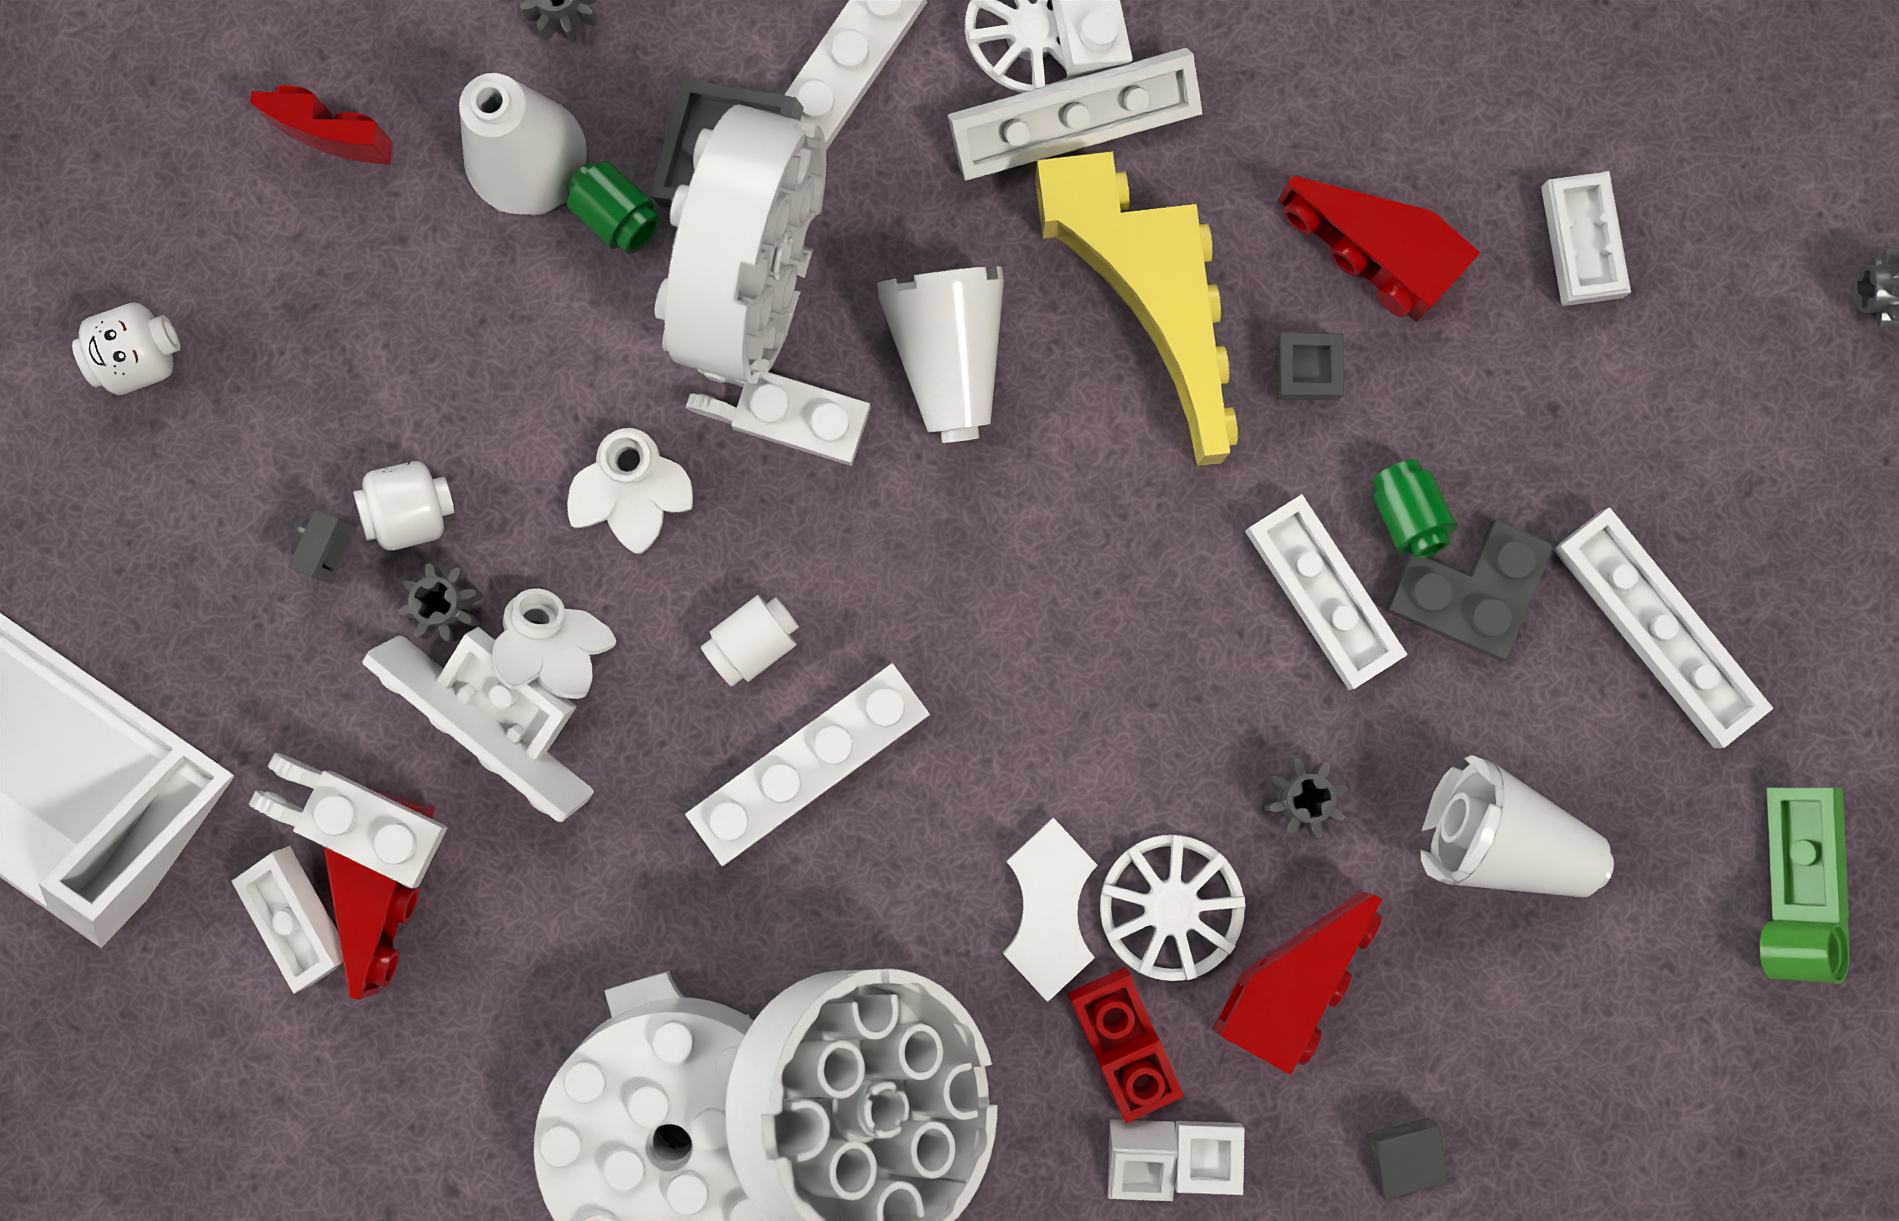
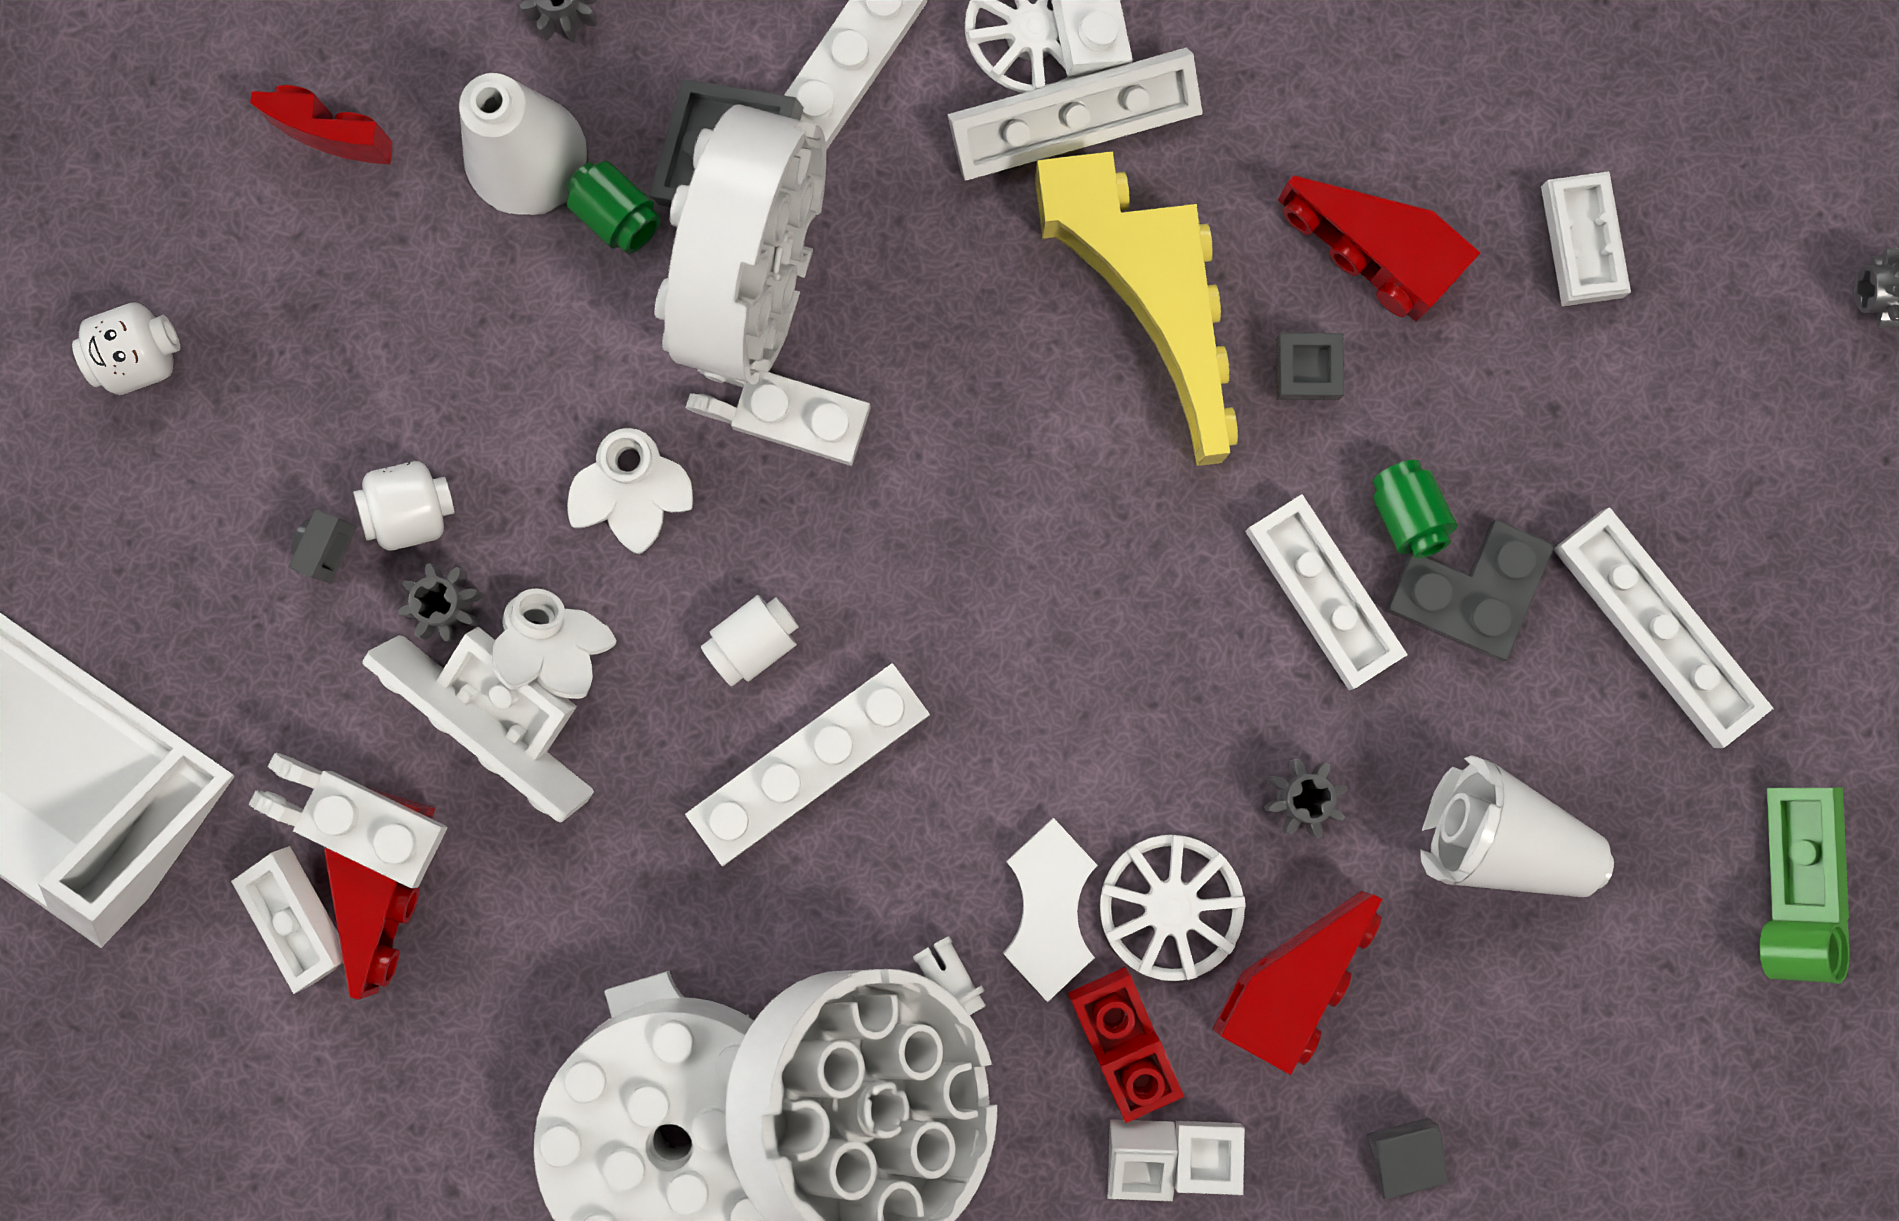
white cone [877,266,1004,443] -> none
none -> white pin [913,936,986,1015]

